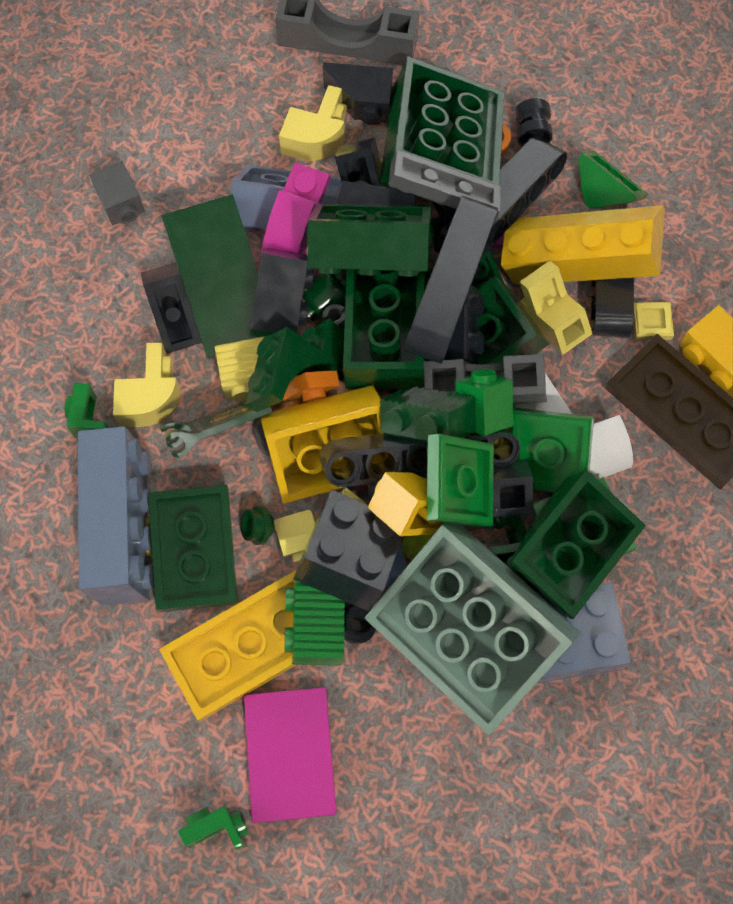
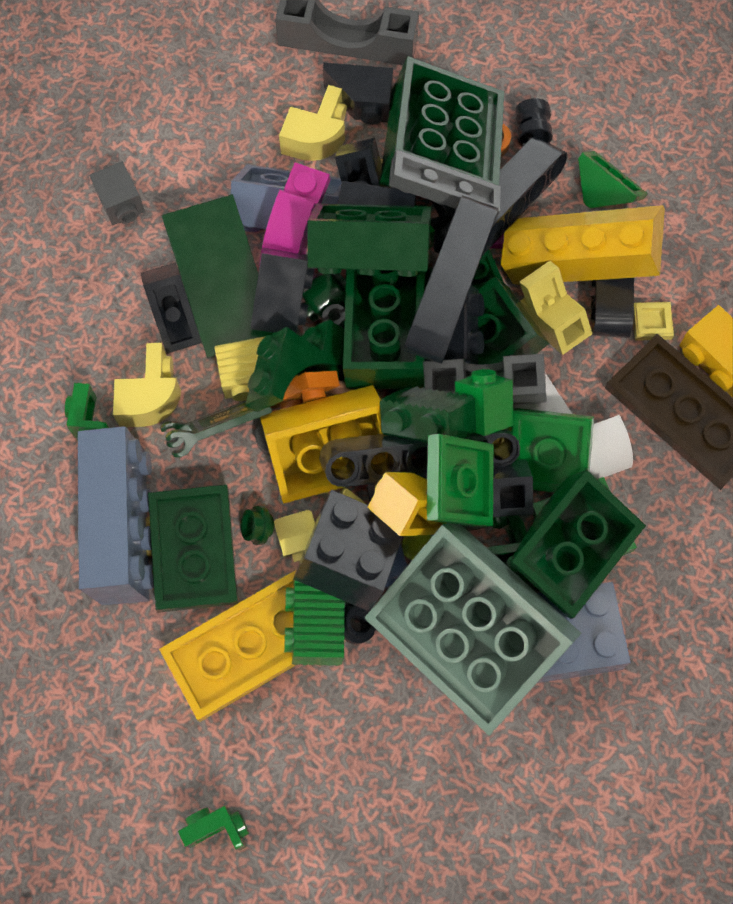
dark pink tile [244,687,337,823] -> none

